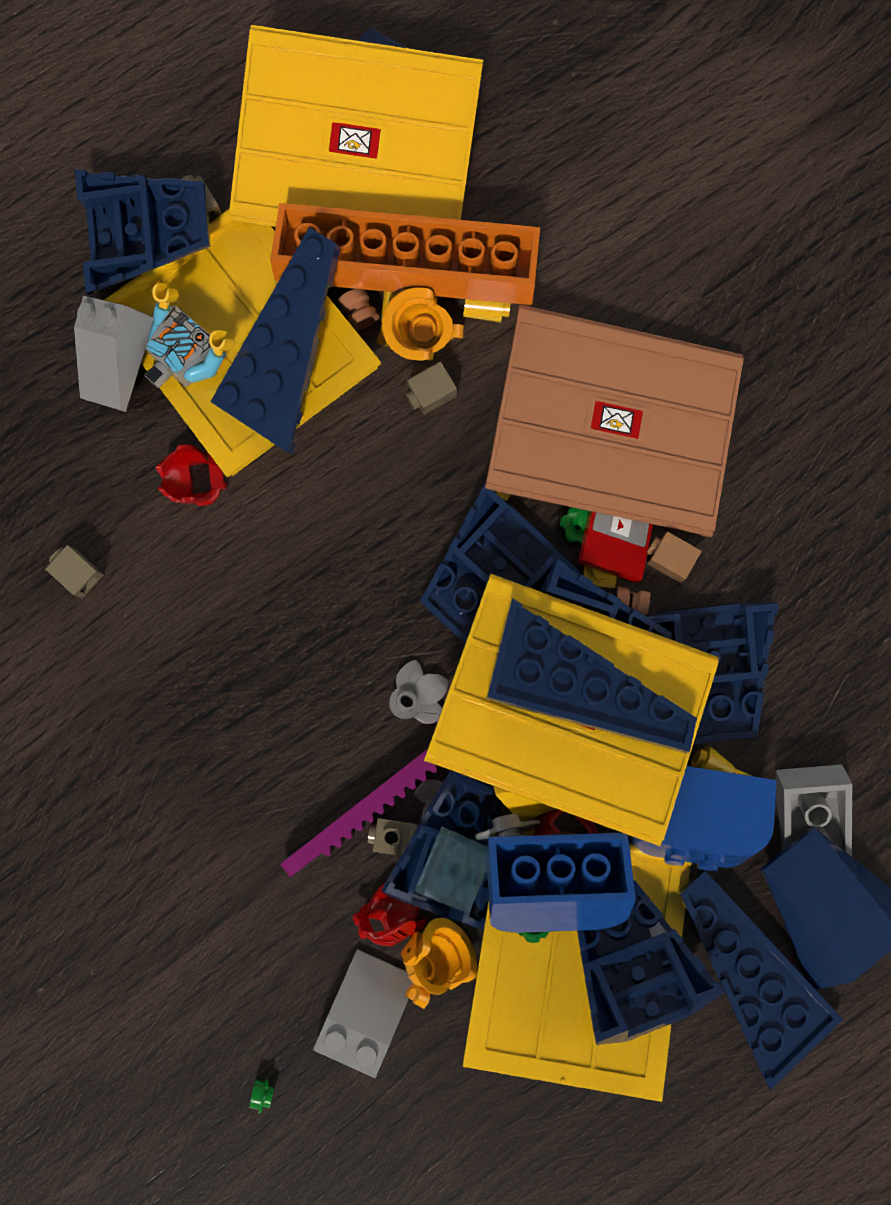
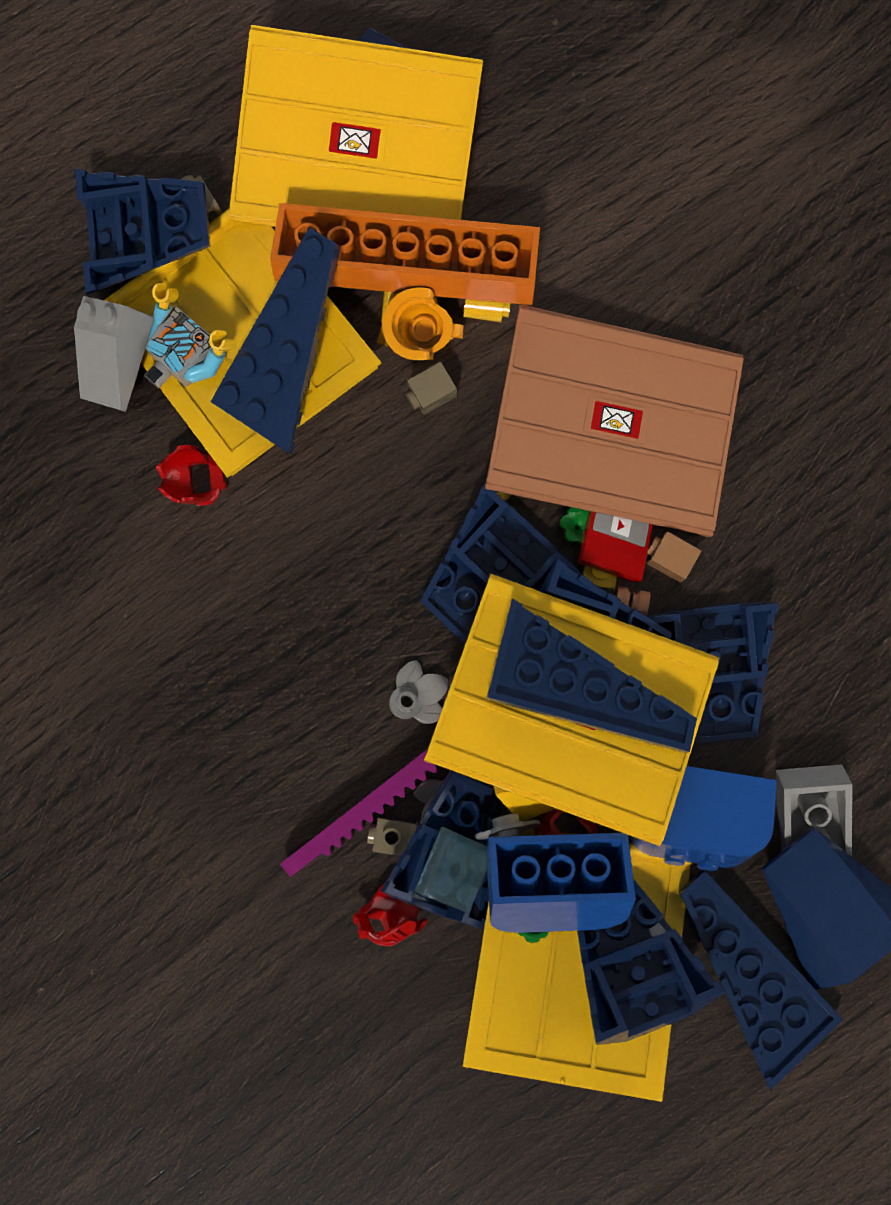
dark tan brick [45,545,104,599] -> none
green plate [249,1079,274,1114] -> none
light grey slope [313,948,413,1078] -> none
nougat wheel [337,289,379,331] -> none
light orange helmet [401,918,478,1009] -> none
yellow cone [691,745,751,776] -> none

